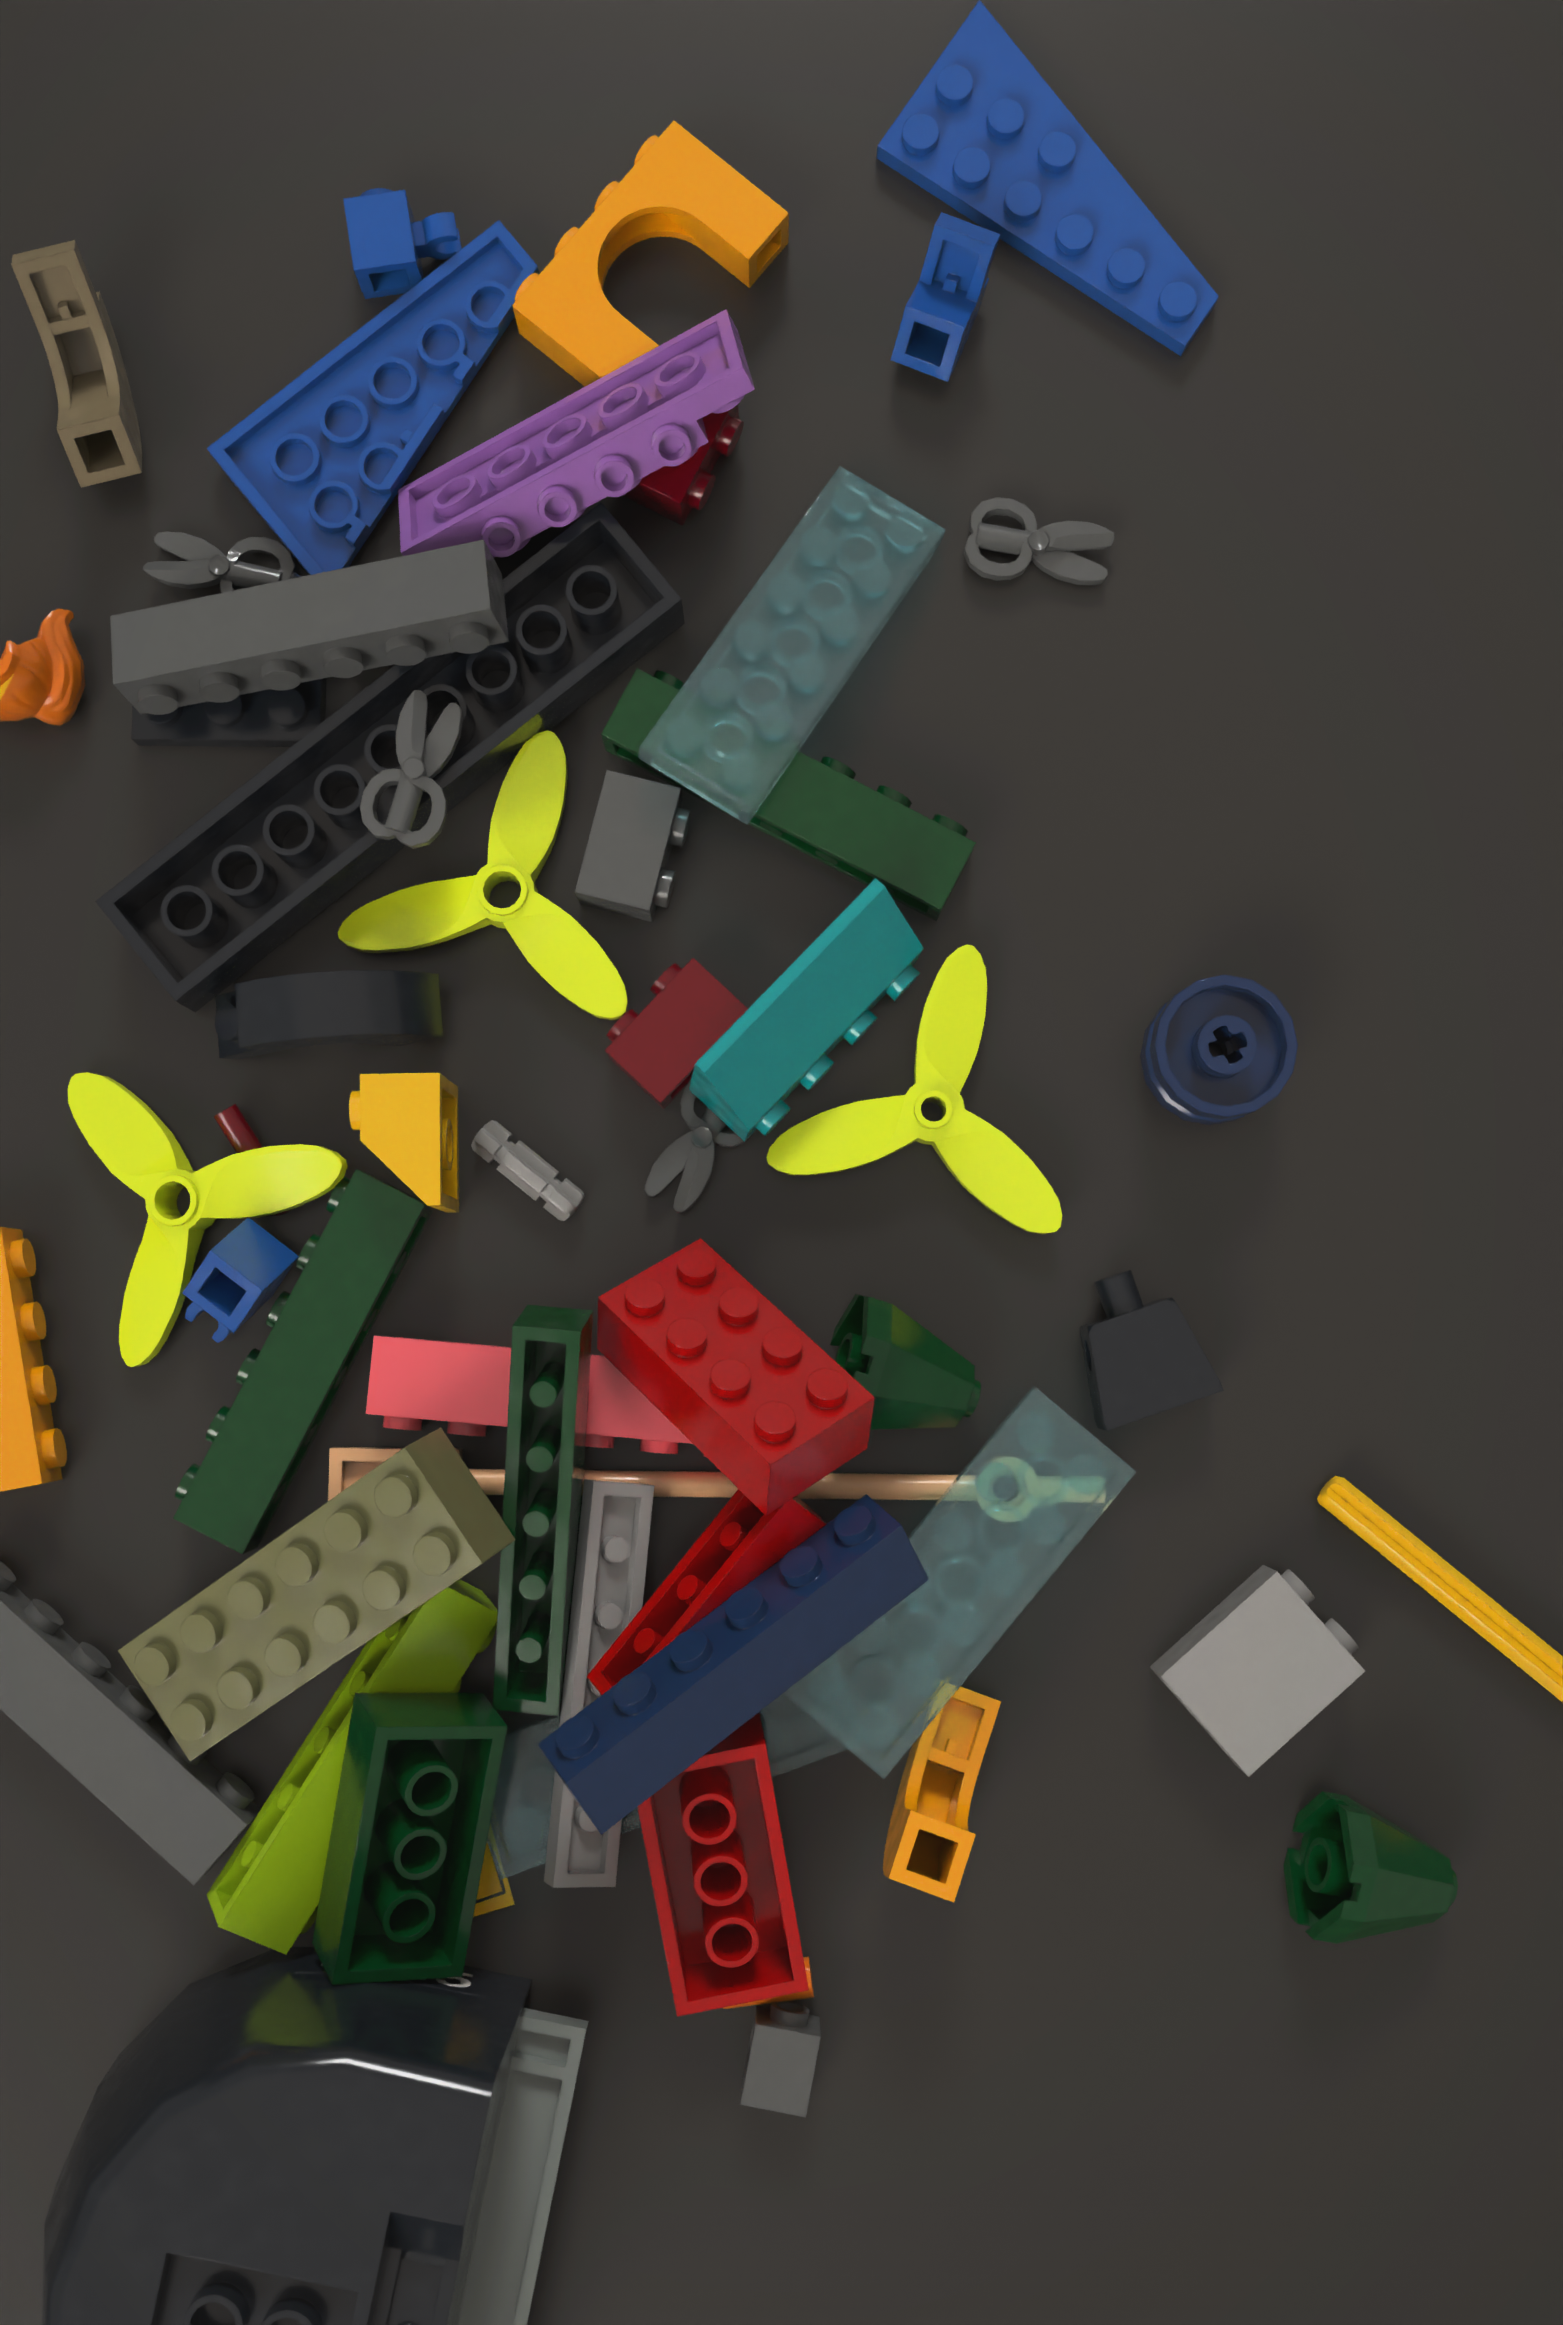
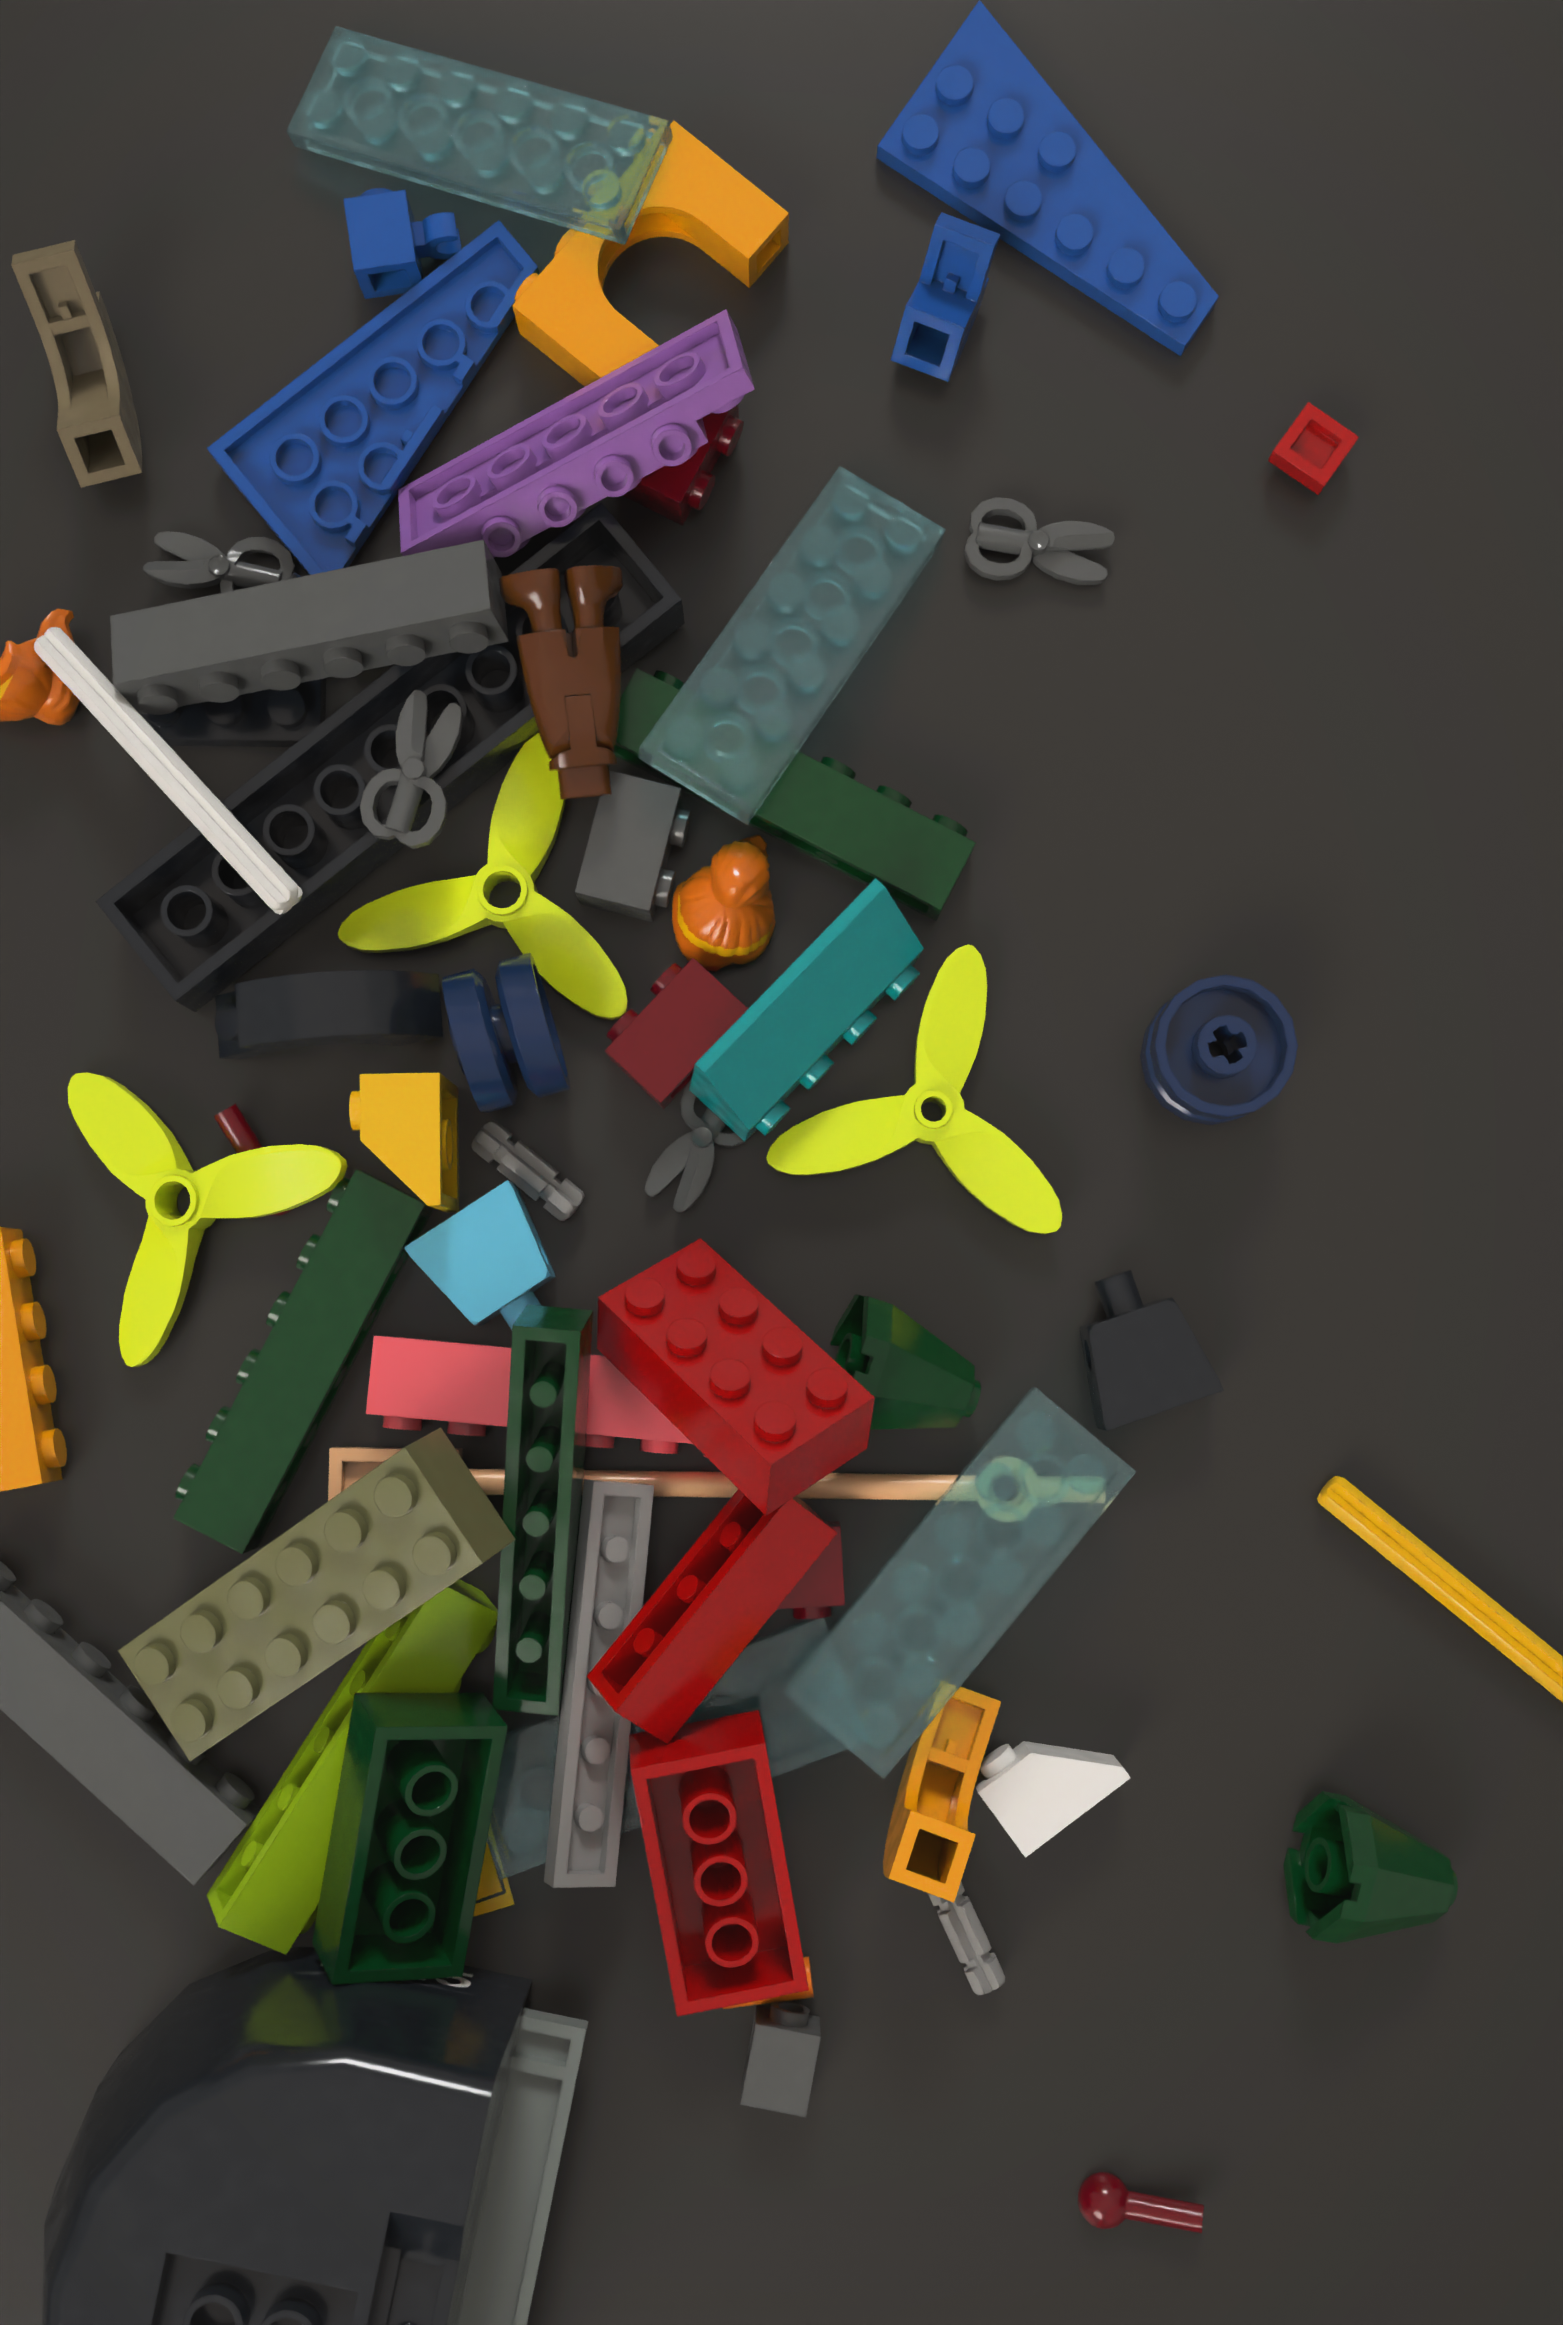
blue brick [182,1217,299,1343] -> none
dark blue brick [537,1494,929,1835] -> none
light grey brick [1150,1565,1365,1777] -> none
none -> white axle [34,627,303,915]
none -> clear light blue plate [286,26,673,245]
none -> medium azure torso [404,1180,556,1330]
none -> dark blue wheel [442,953,570,1114]
none -> reddish brown piece [499,565,623,799]
none -> orange hair [672,835,776,971]
none -> light grey axle [928,1882,1005,1995]
none -> white slope [975,1741,1131,1858]
none -> dark red bar [1078,2172,1204,2233]
none -> red plate [1267,402,1359,495]

